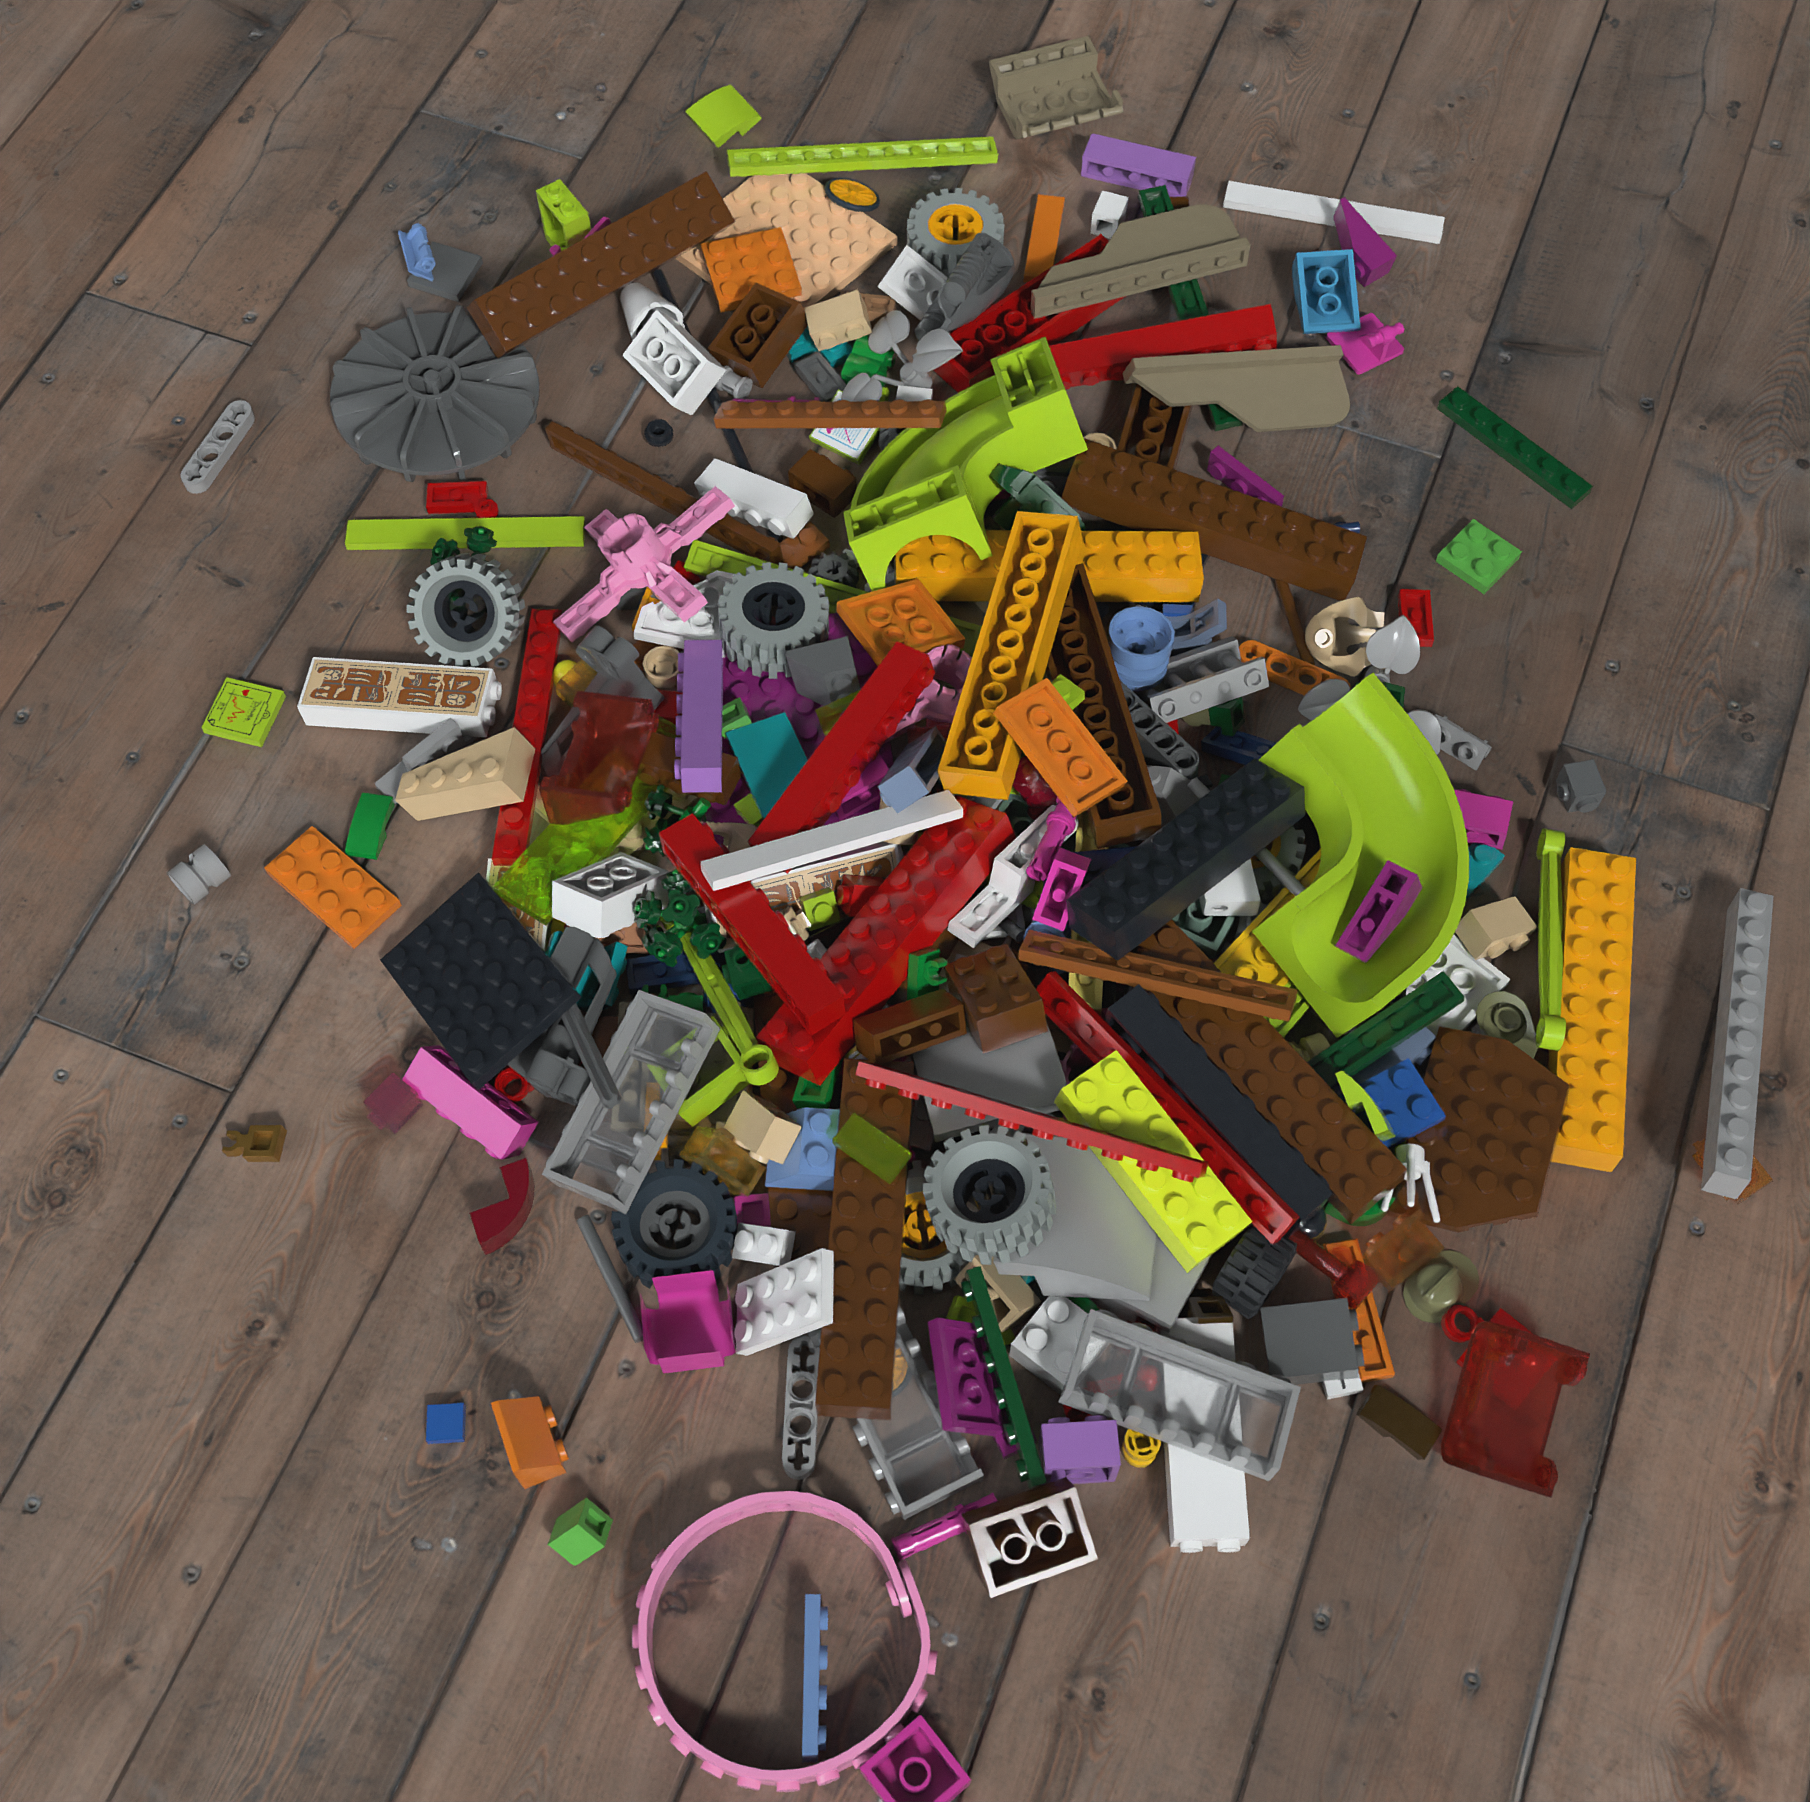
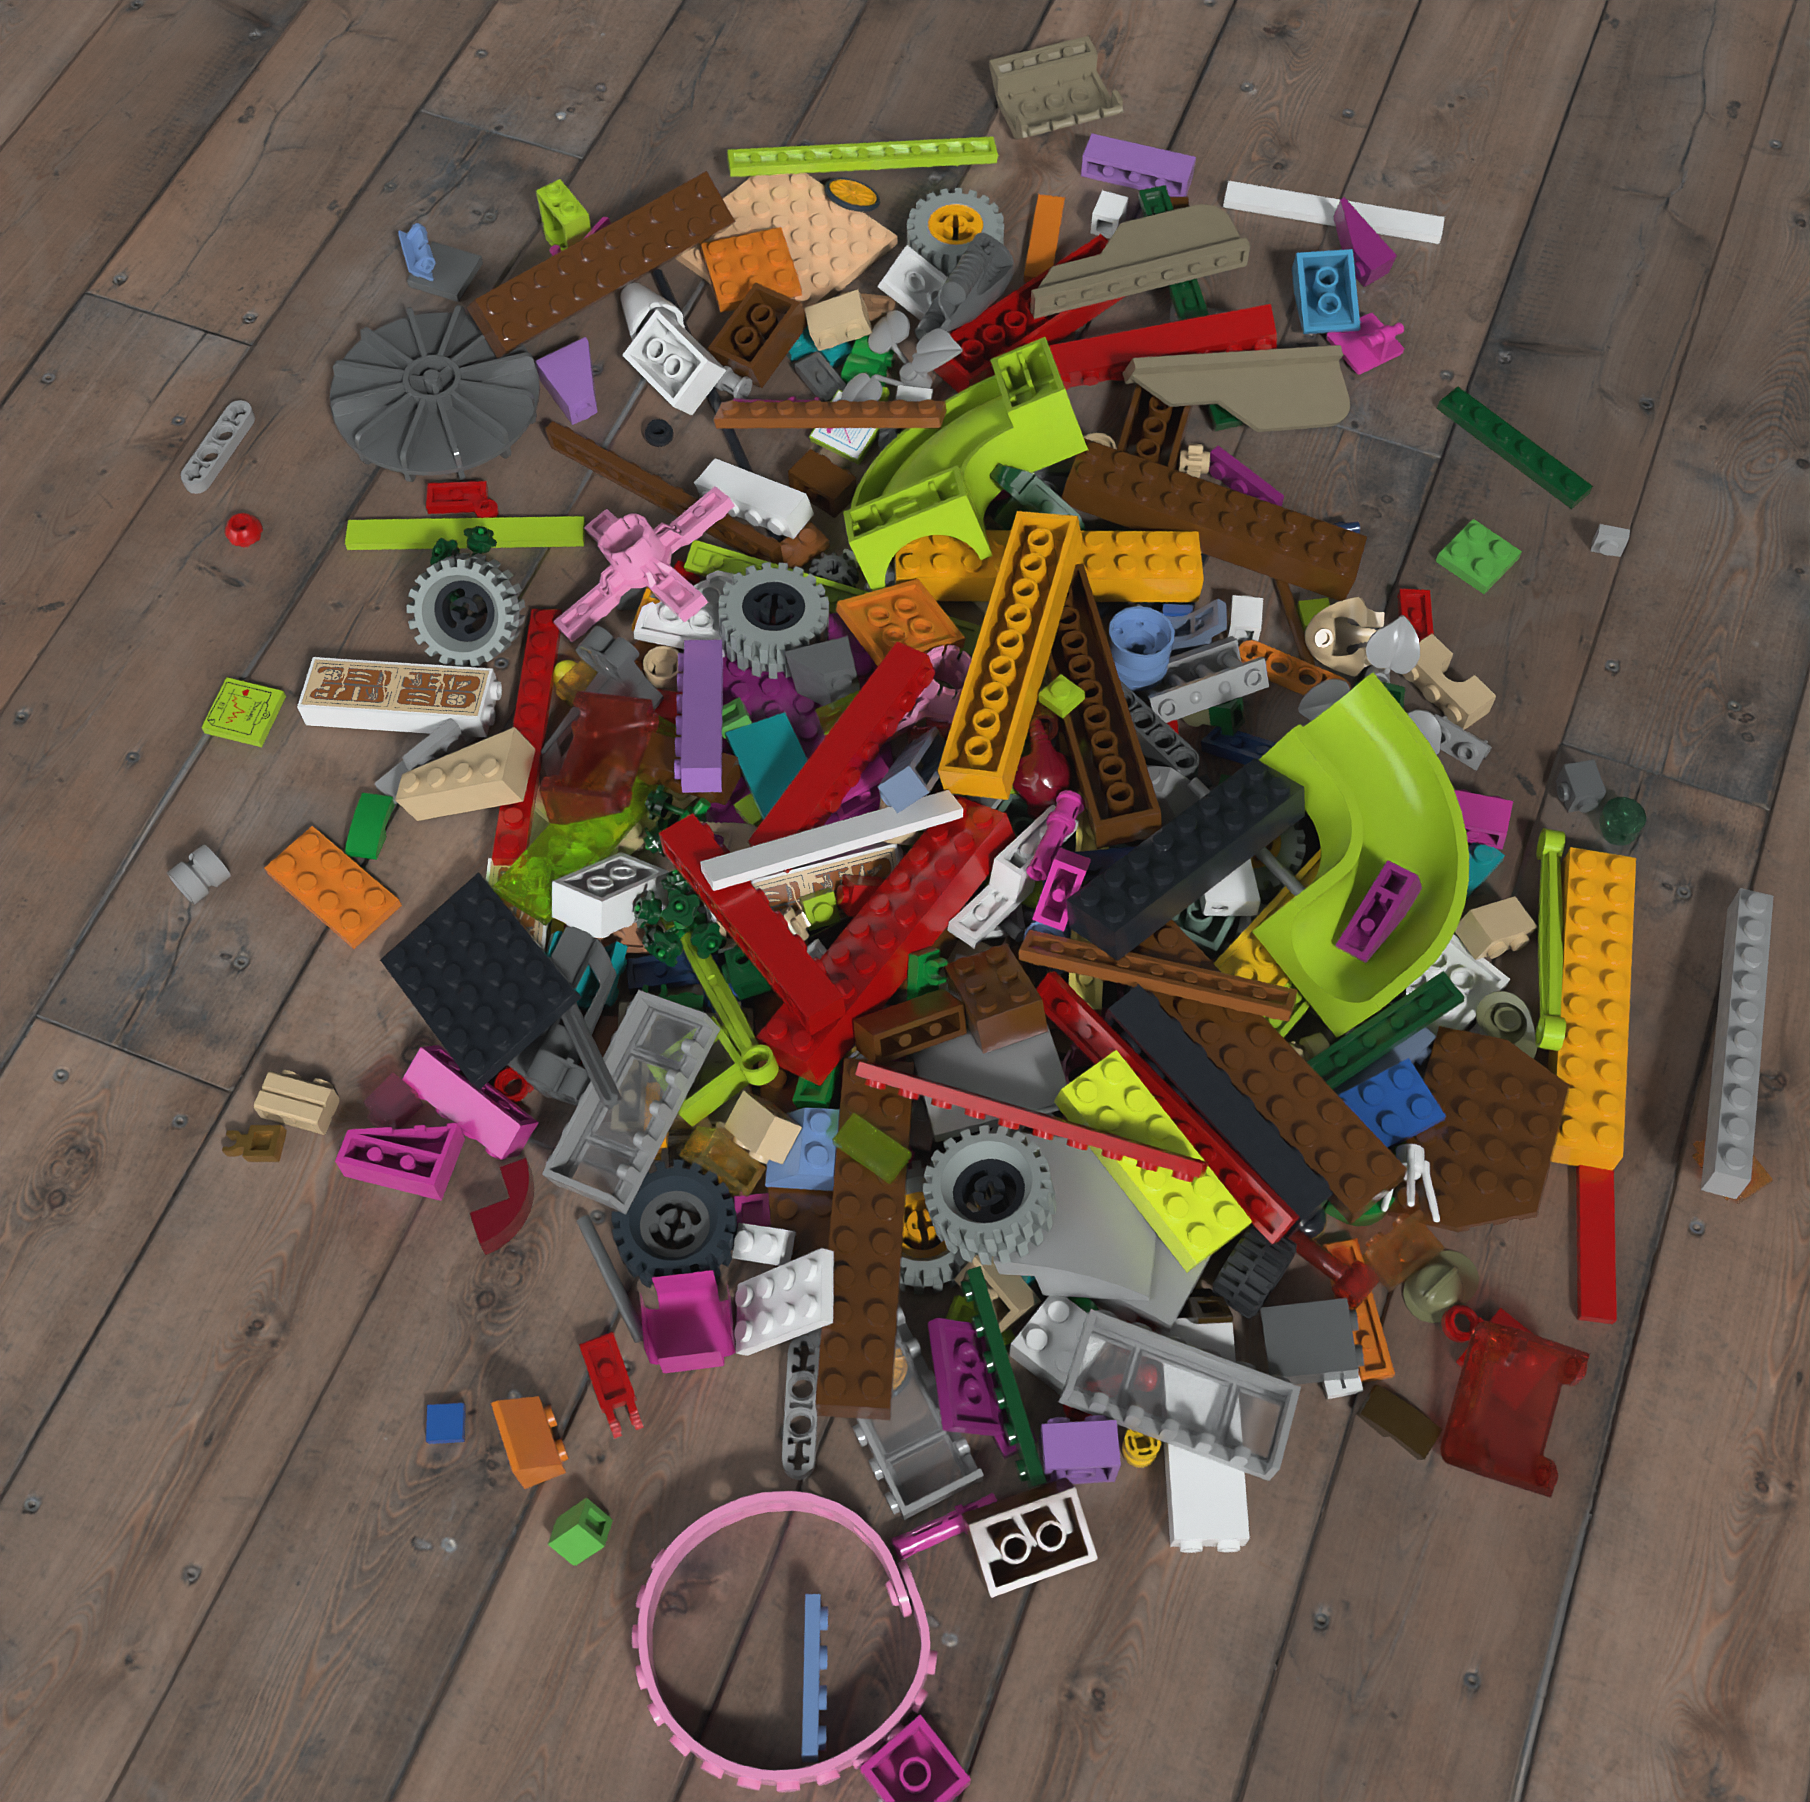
lime slope [686,84,762,148] -> none
orange plate [993,678,1127,817] -> none
lime slope [1335,1071,1396,1142] -> none
none -> red plate [225,513,263,548]
none -> tan brick [254,1070,340,1135]
none -> dark pink wedge [335,1123,465,1201]
none -> medium lavender slope [535,337,597,425]
none -> red hinge [579,1331,644,1439]
none -> tan gear [1178,443,1210,478]
none -> white brick [1227,595,1263,644]
none -> lime tile [1297,598,1330,632]
none -> tan arch [1403,634,1496,730]
none -> red tile [1576,1164,1617,1324]
none -> light grey plate [1591,524,1630,557]
none -> clear green piece [1599,797,1647,846]

